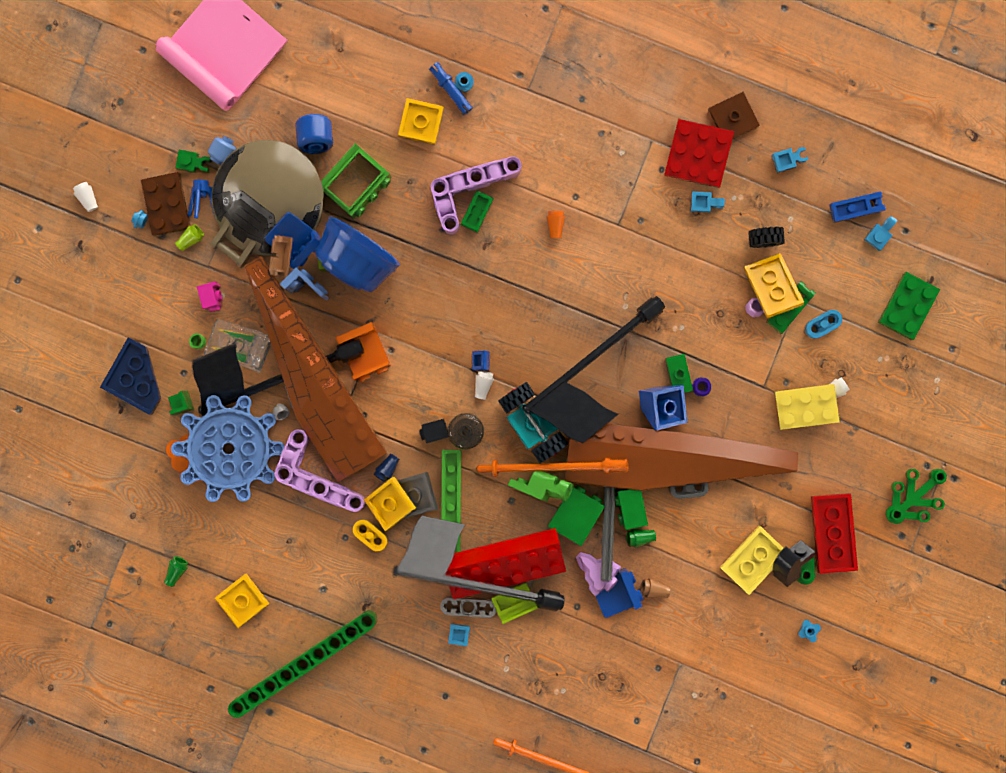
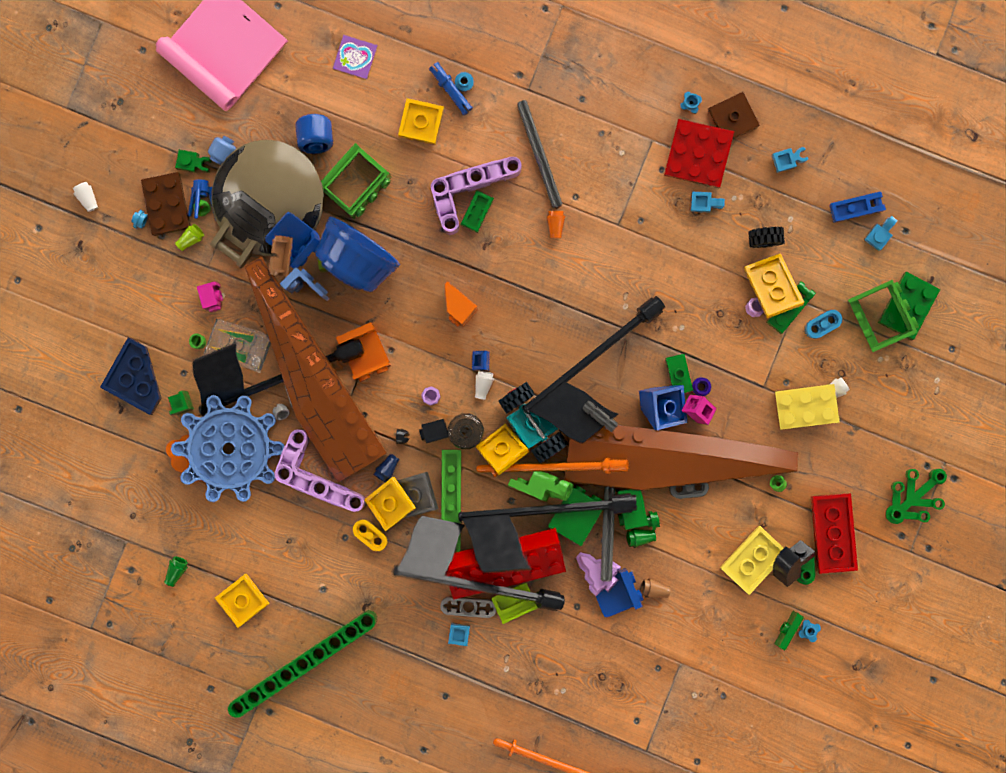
none -> bright green hinge [193,199,211,216]
none -> sticker [333,35,378,79]
none -> black hinge [396,429,410,444]
none -> lavender tile [421,386,441,405]
none -> orange slope [445,281,478,328]
none -> black flag [458,493,637,573]
none -> yellow plate [476,423,529,475]
none -> dark grey axle [517,100,562,209]
none -> dark grey axle [583,401,617,432]
none -> green plate [647,511,660,530]
none -> dark azure plate [680,92,702,114]
none -> dark pink brick [682,395,717,425]
none -> bright green hinge [770,475,787,492]
none -> green plate [774,610,804,651]
none -> bright green window [848,280,919,352]

